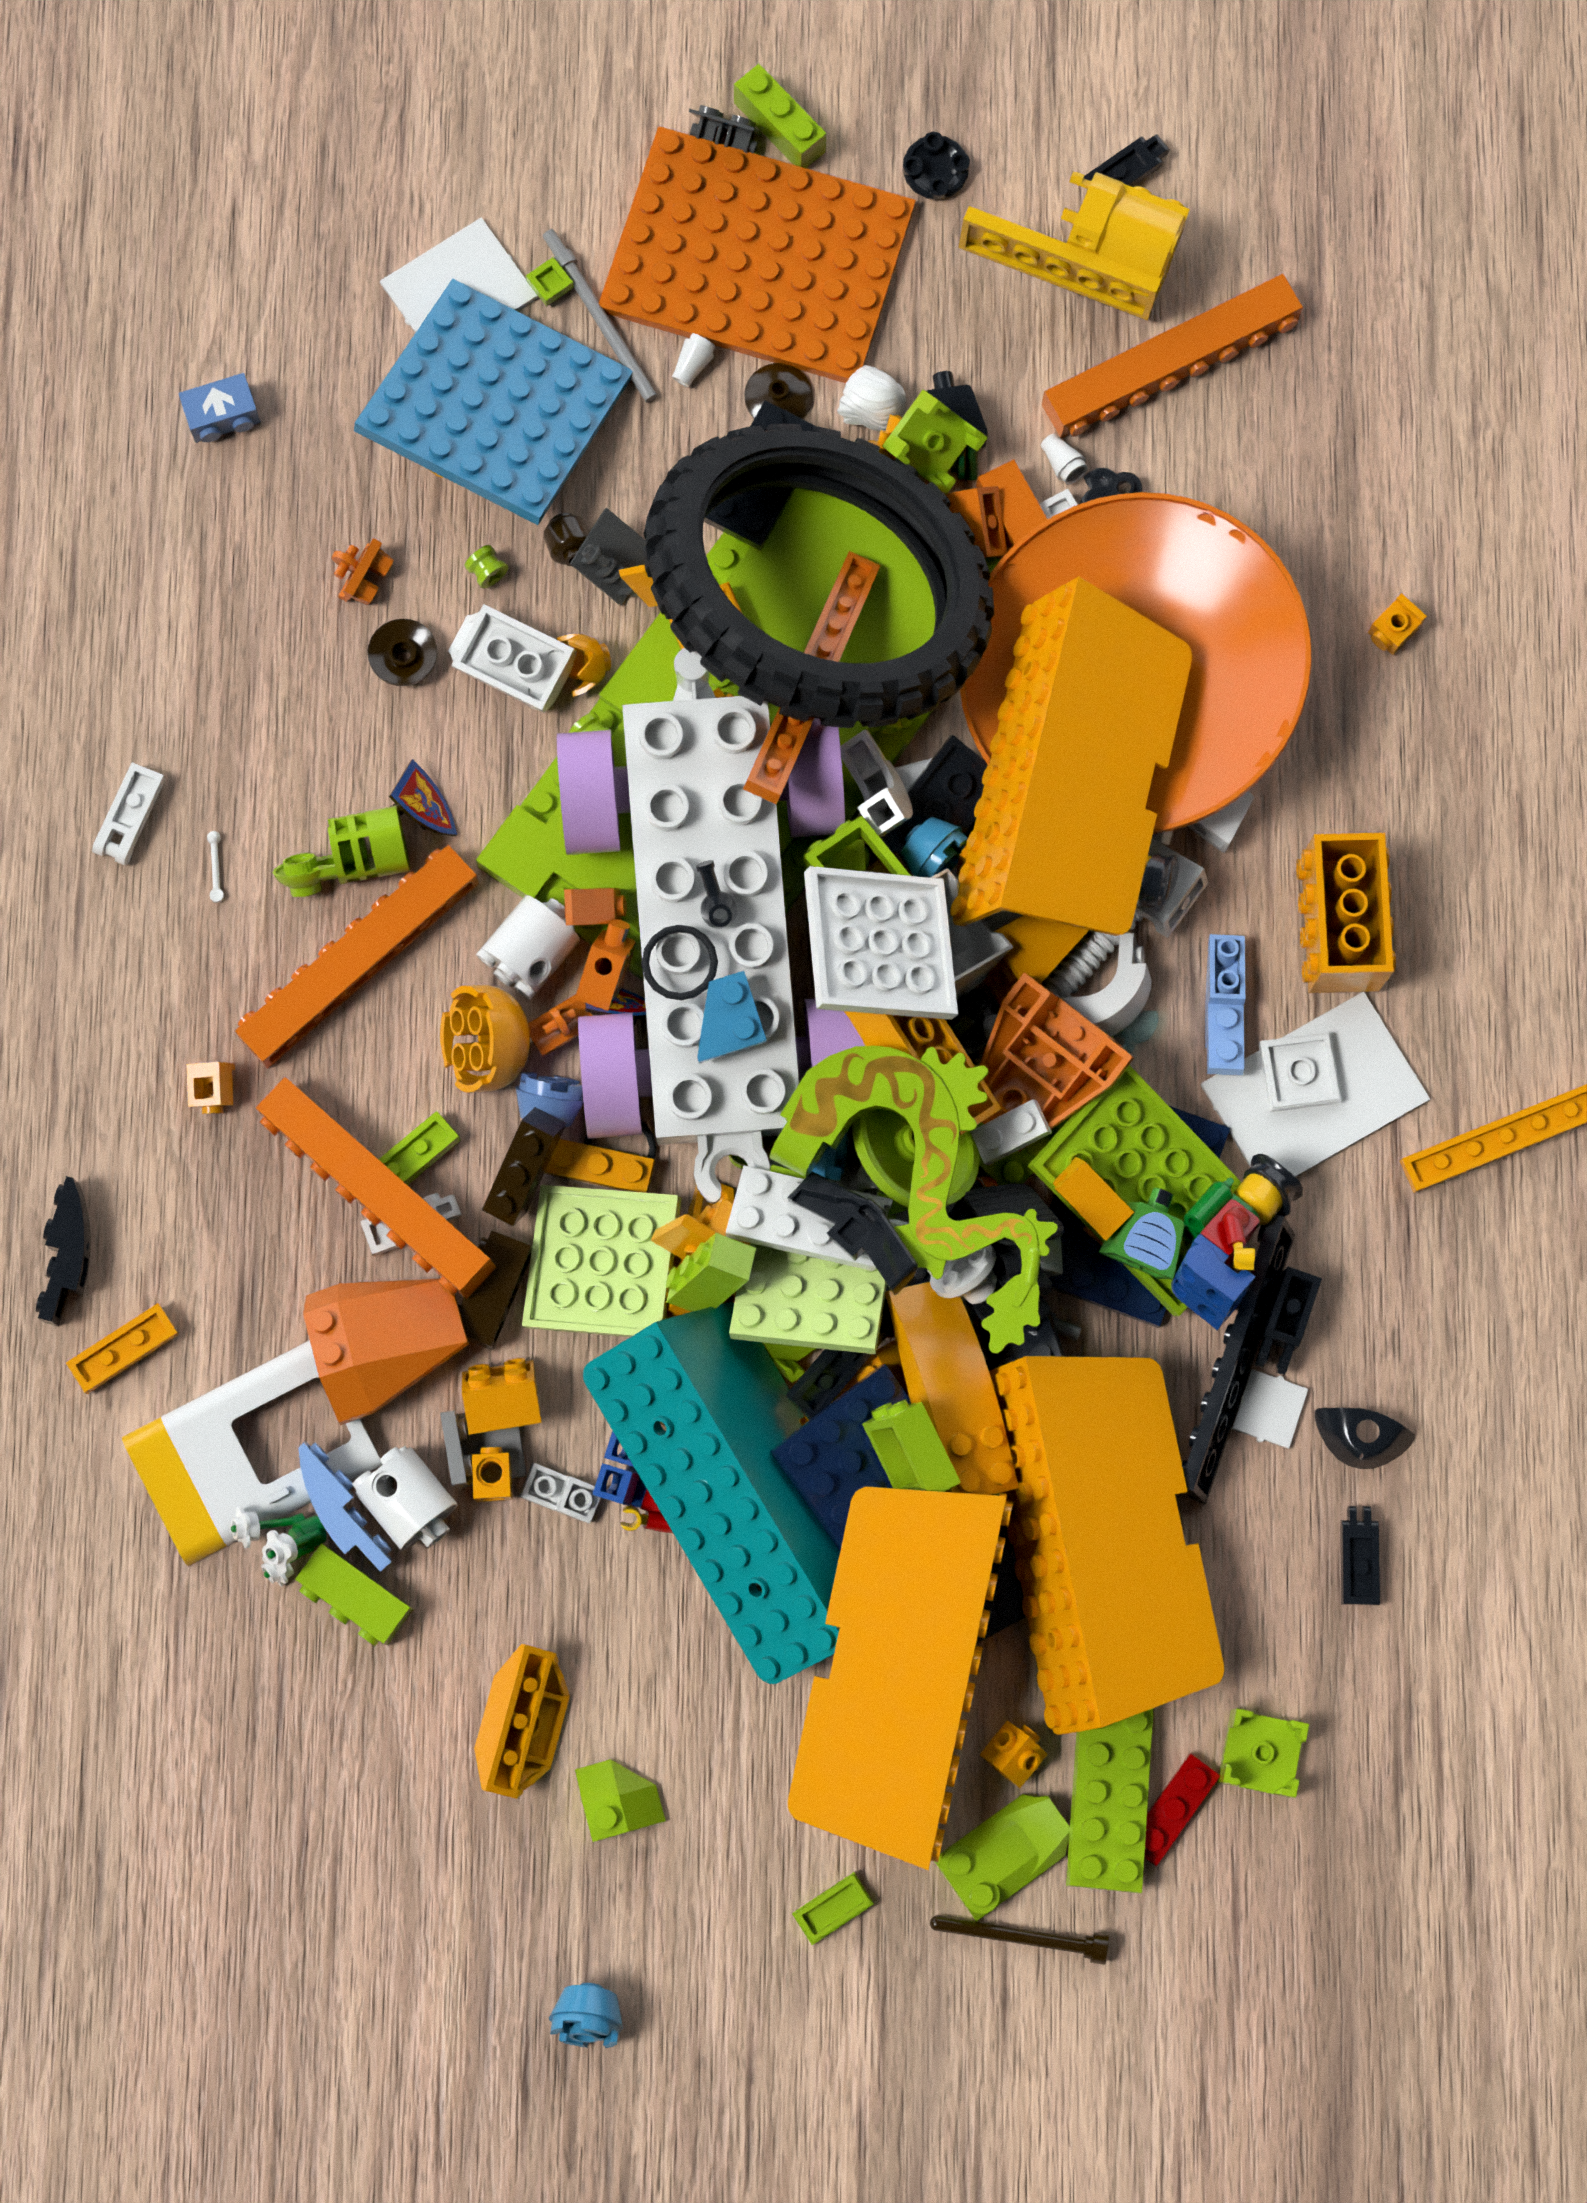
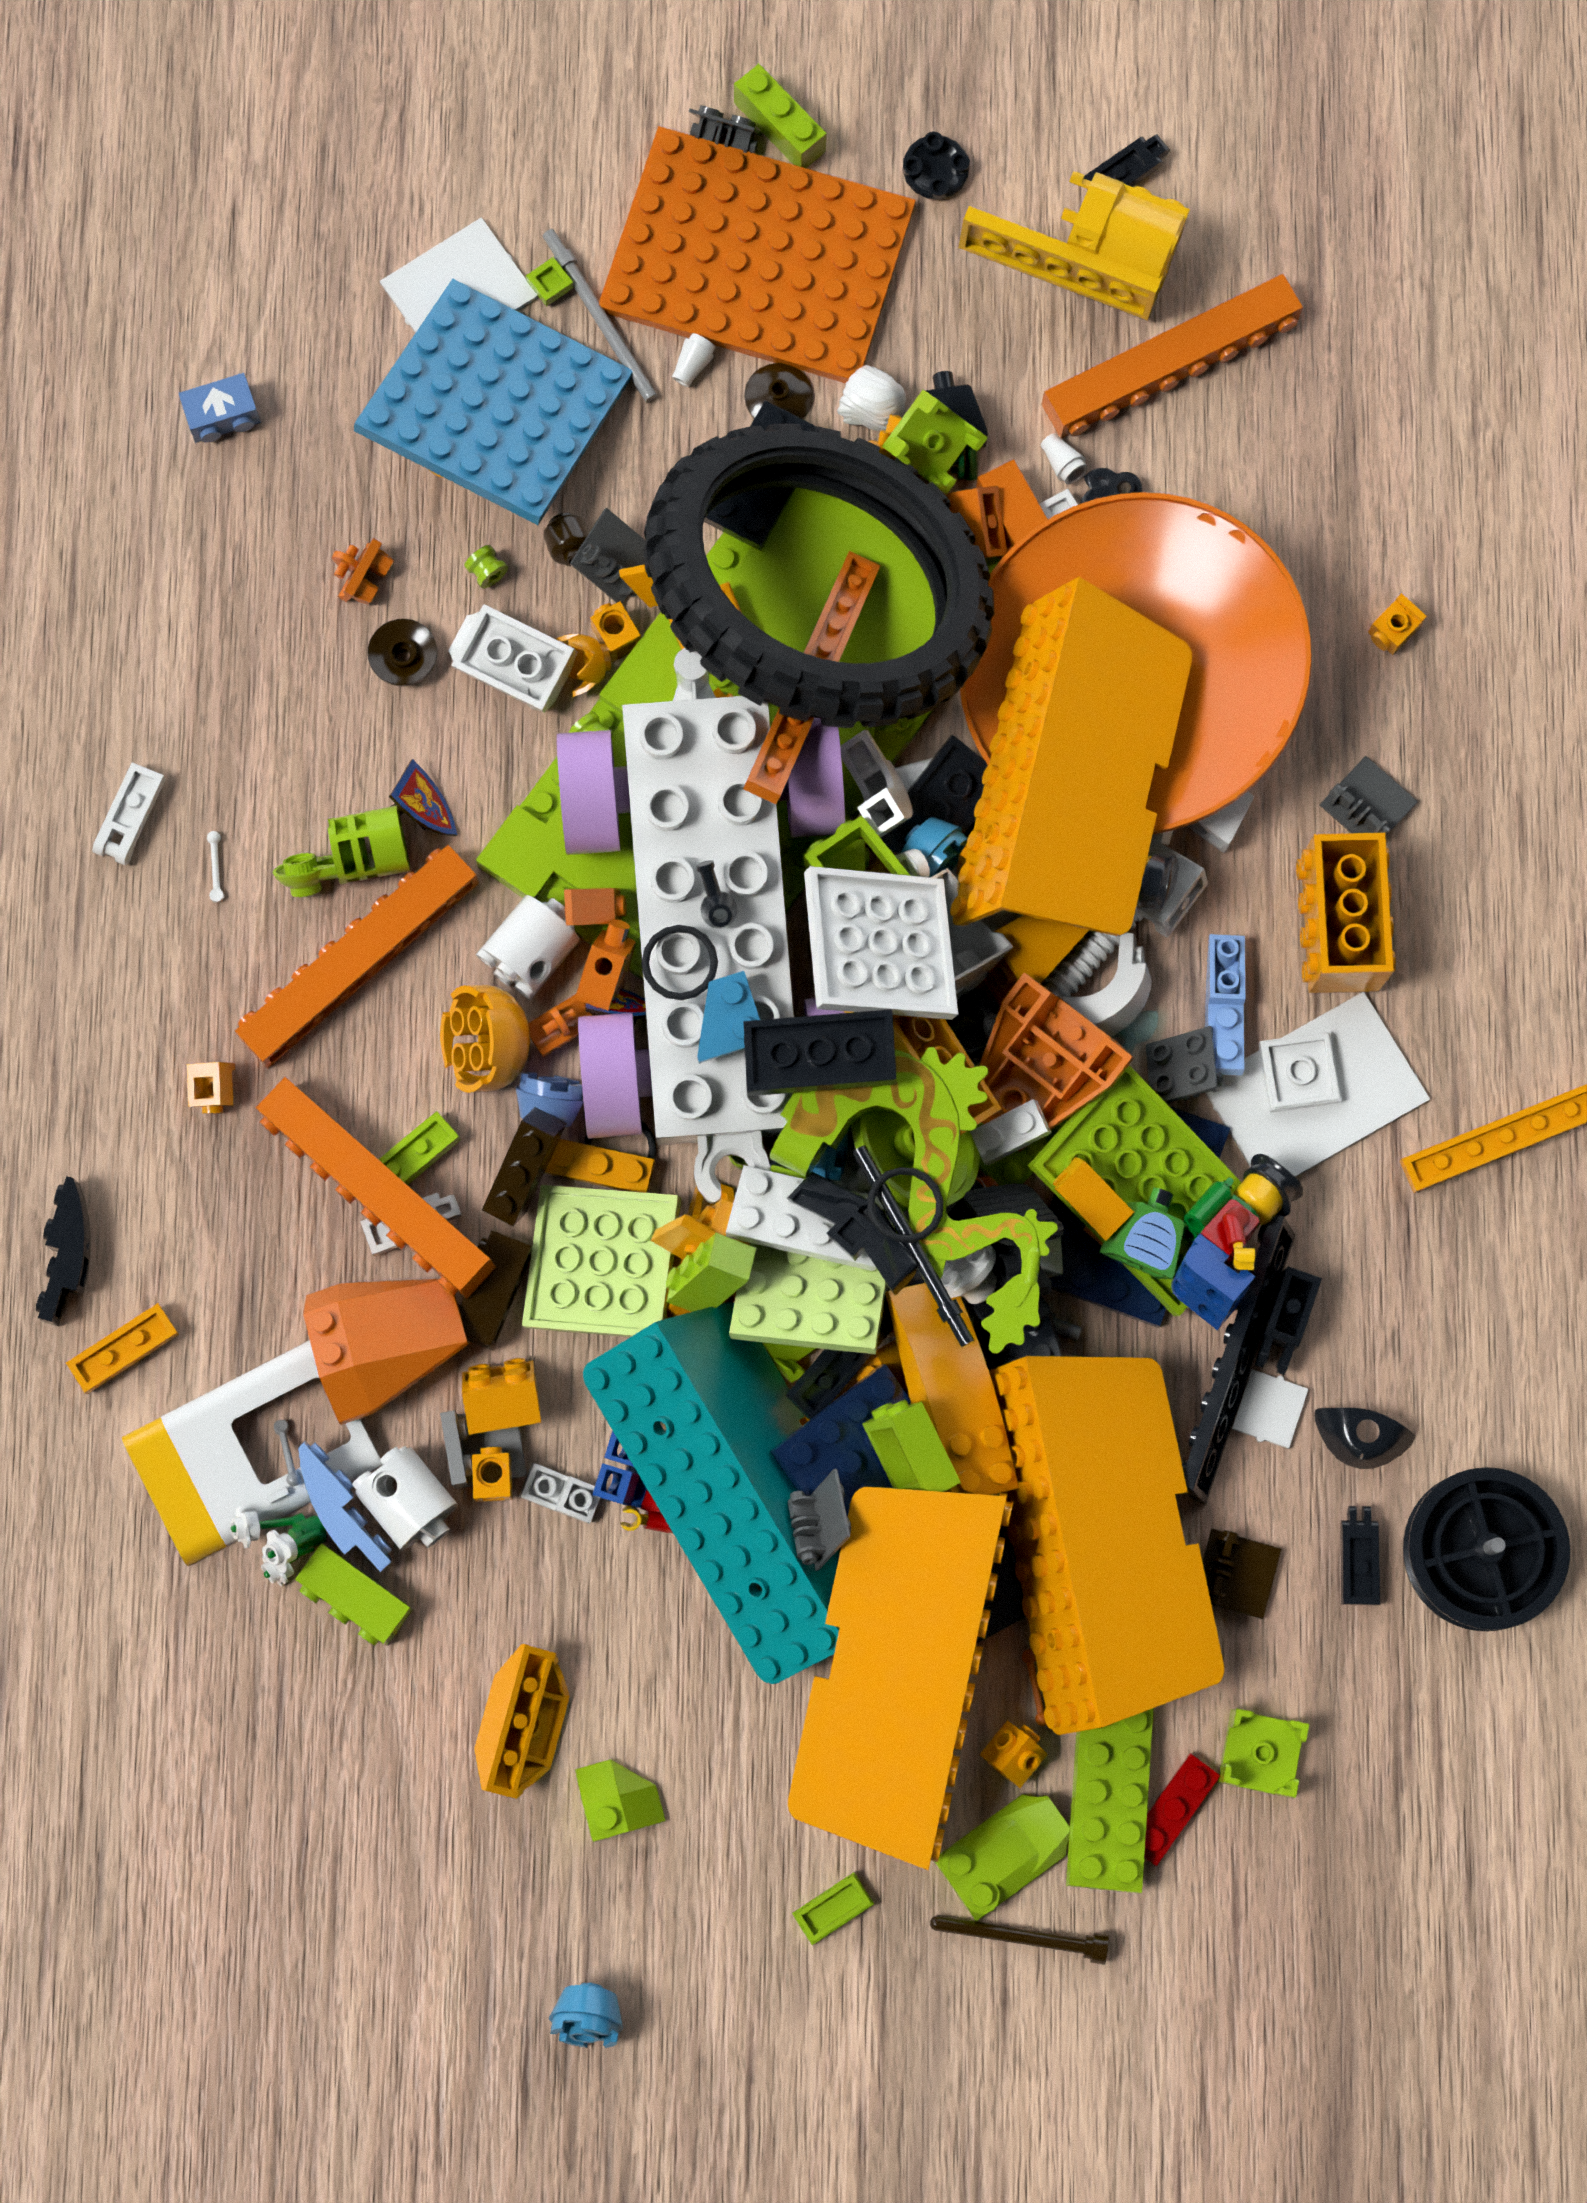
none -> light grey hinge [274,1420,301,1487]
none -> light orange brick [590,601,641,663]
none -> black plate [743,1009,897,1096]
none -> dark grey hinge [787,1469,851,1571]
none -> black bar [852,1145,974,1348]
none -> black piece [867,1167,944,1243]
none -> white tile [895,849,930,878]
none -> orange hinge [1022,1649,1047,1726]
none -> dark grey hinge [1146,1026,1225,1105]
none -> dark brown hinge [1202,1528,1282,1619]
none -> dark grey hinge [1319,756,1418,836]
none -> black wheel [1403,1467,1570,1632]

